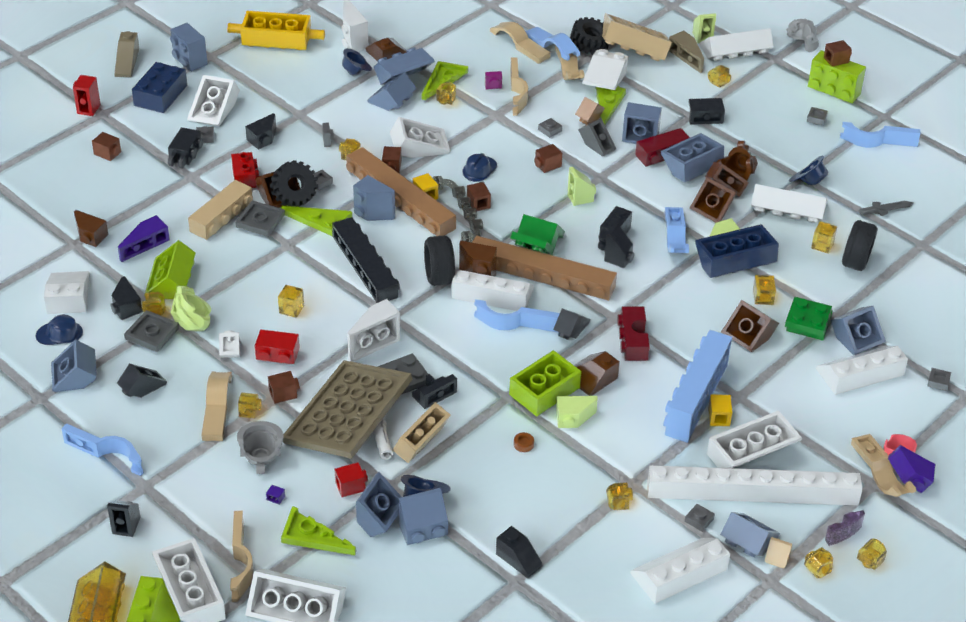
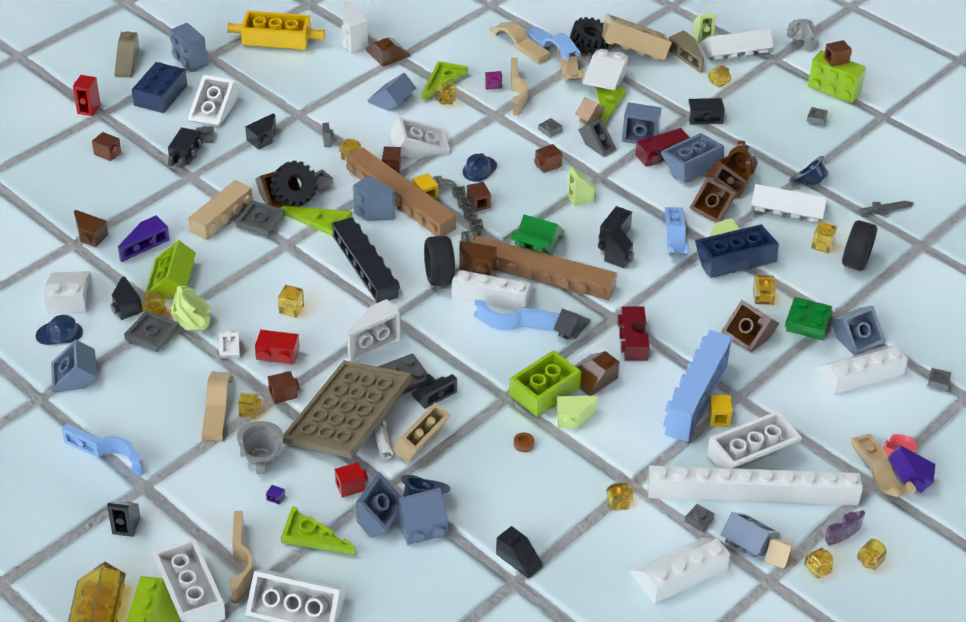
black slope [117,363,167,398] -> none
red brick [231,152,259,188] -> none
dark blue piece [342,48,372,75] -> none
sand blue slope [373,47,435,85] -> none
light blue piece [840,122,921,148] -> none

